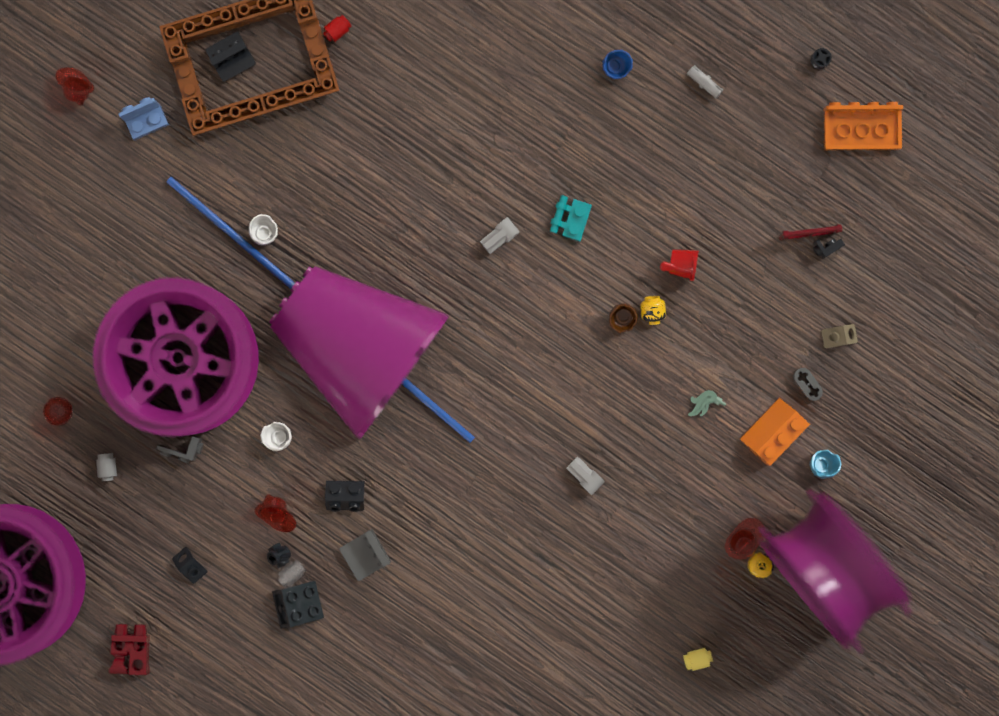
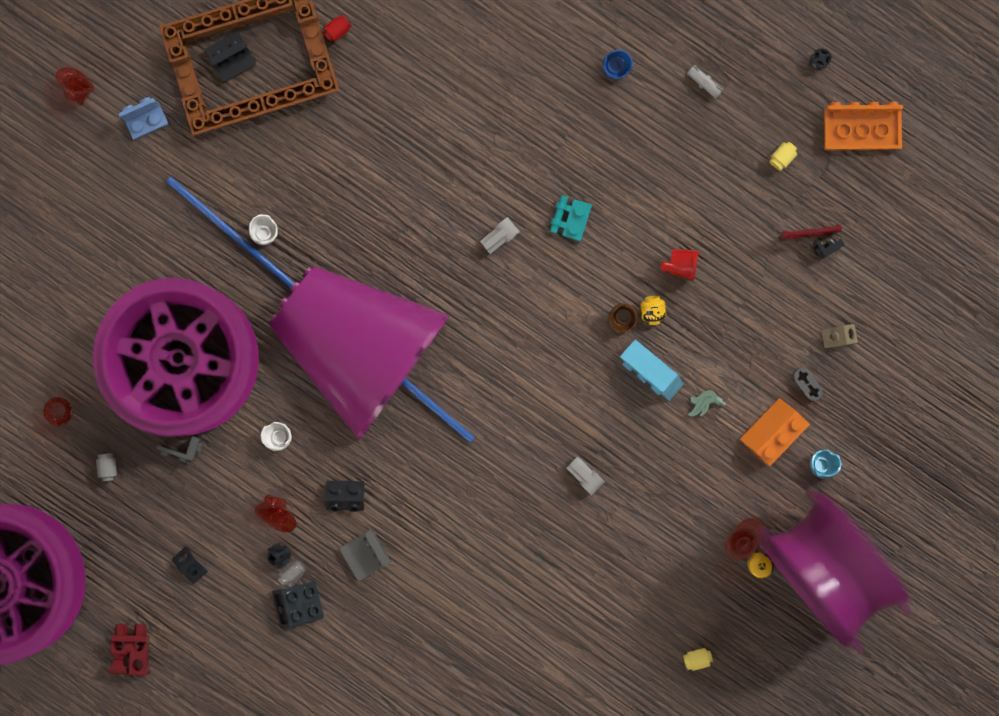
none -> medium azure wedge [620,340,684,401]
none -> light yellow brick [769,142,797,171]

